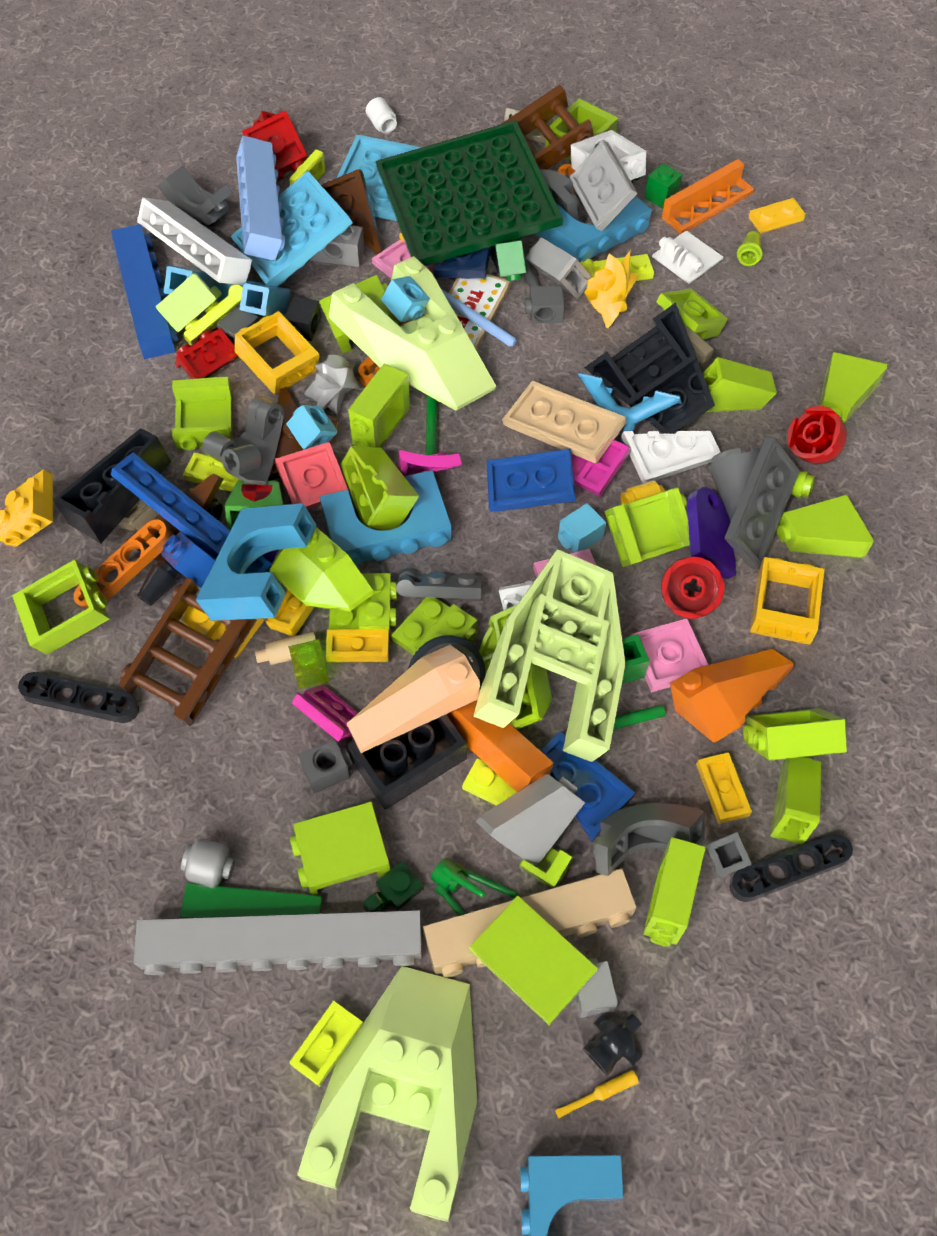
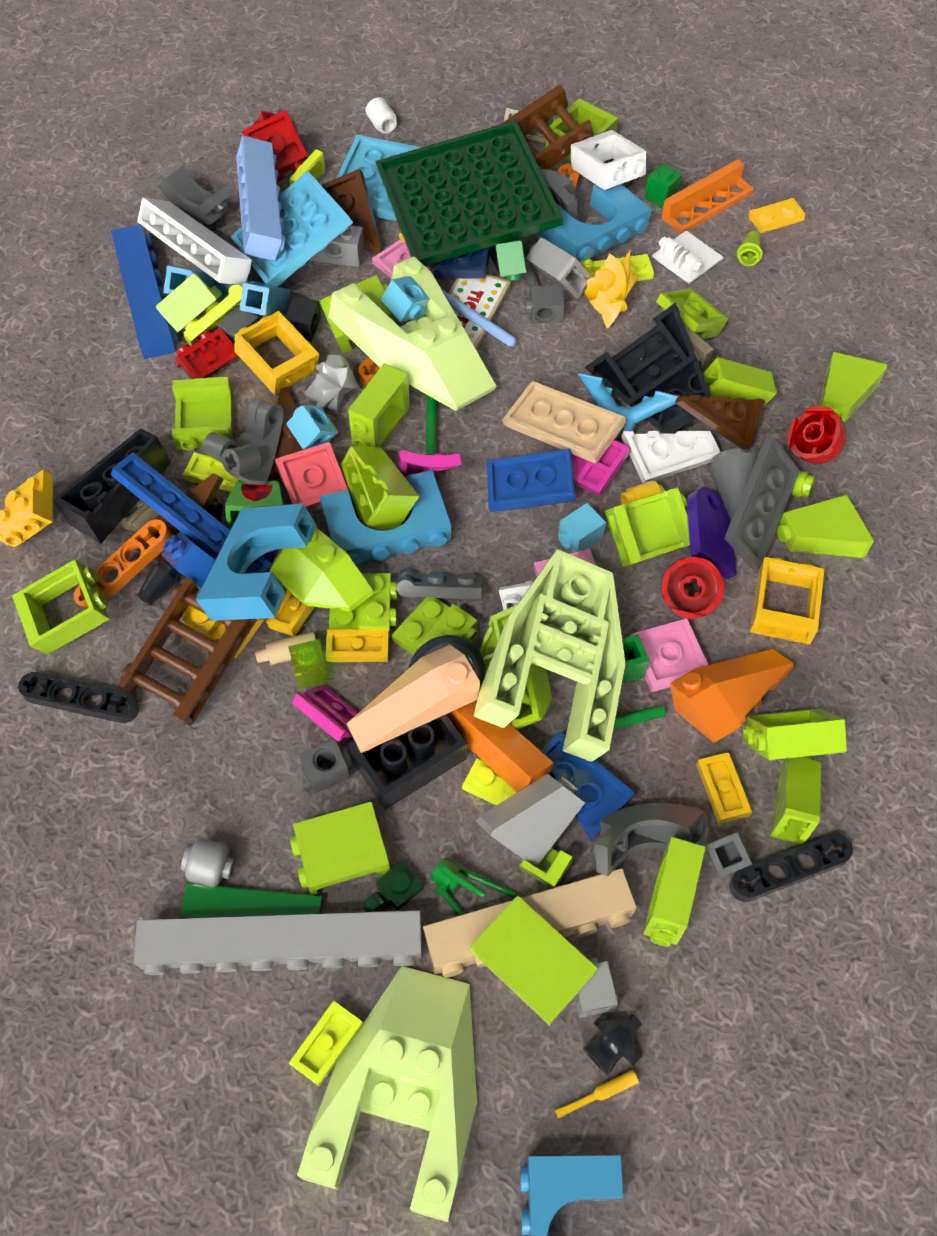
light grey tile [569,140,637,231] -> none
none -> reddish brown wing [675,395,765,449]

